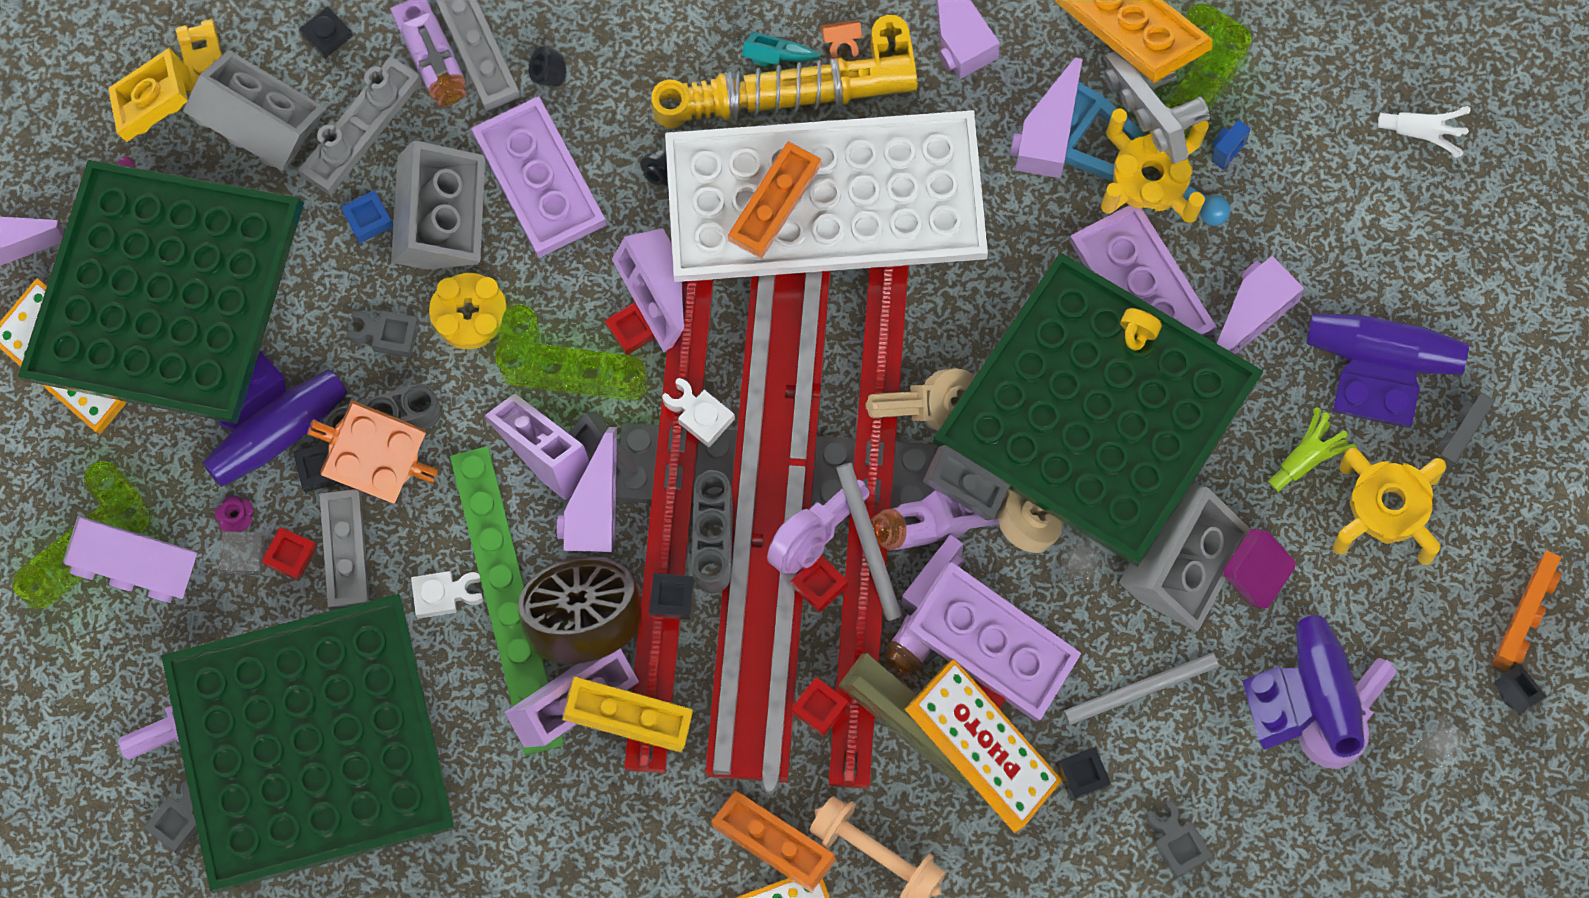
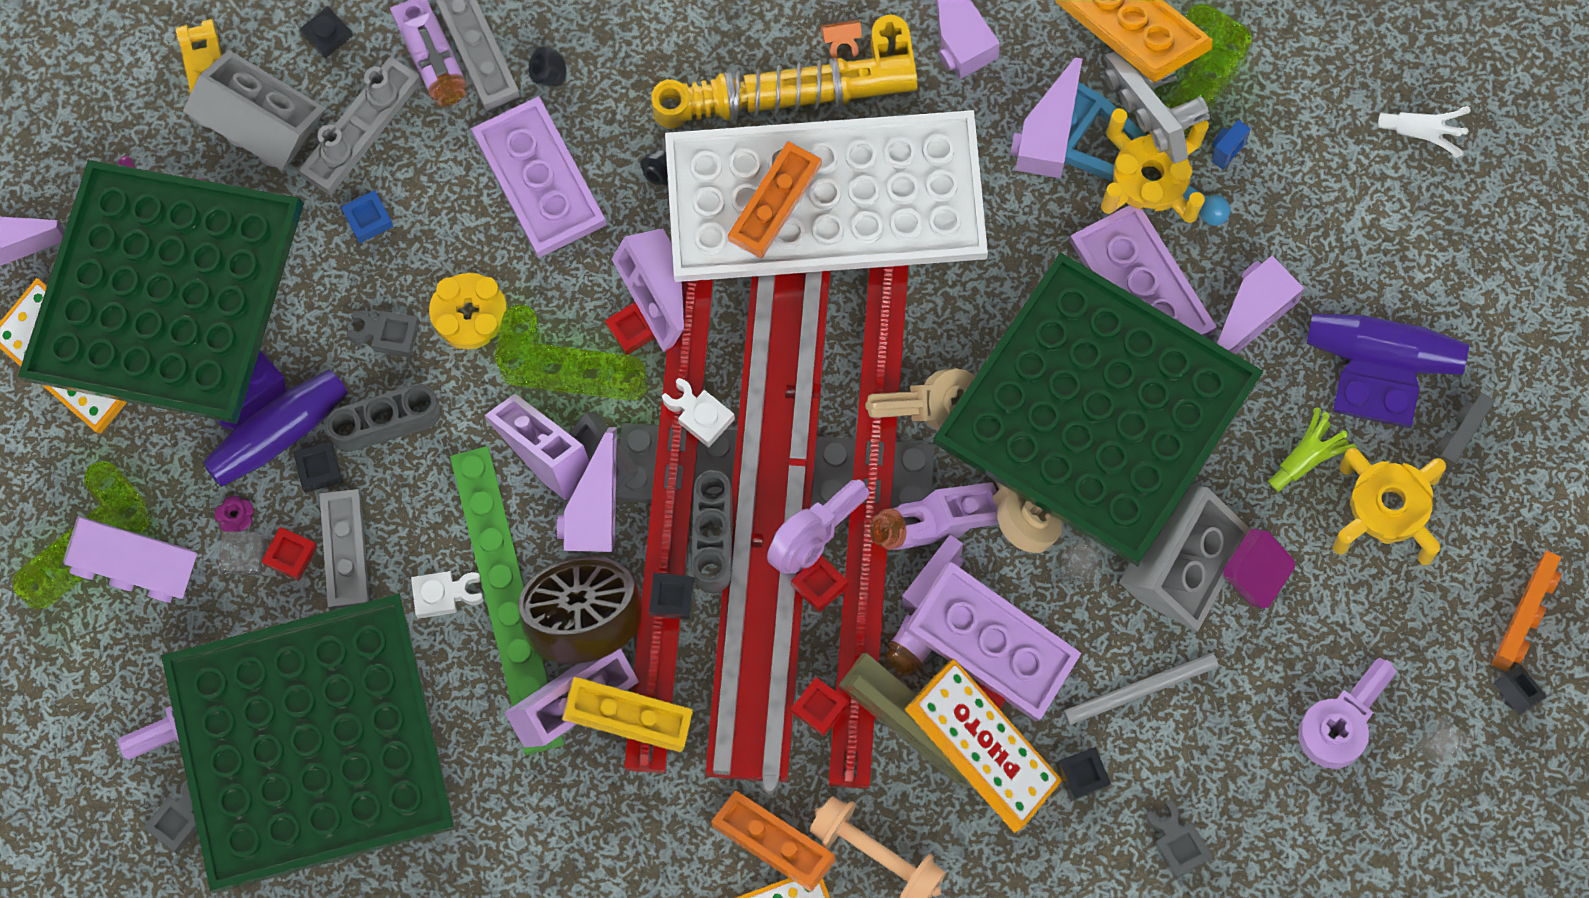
yellow plate [108,48,192,142] -> none
plate [307,400,438,504] -> none
light grey slope [391,140,485,269] -> none
teal plate [742,32,821,67] -> none
light grey bar [836,463,902,620] -> none
dark grey plate [923,445,1009,521] -> none
yellow tile [1120,308,1162,351] -> none
dark purple plate [1242,615,1365,757] -> none

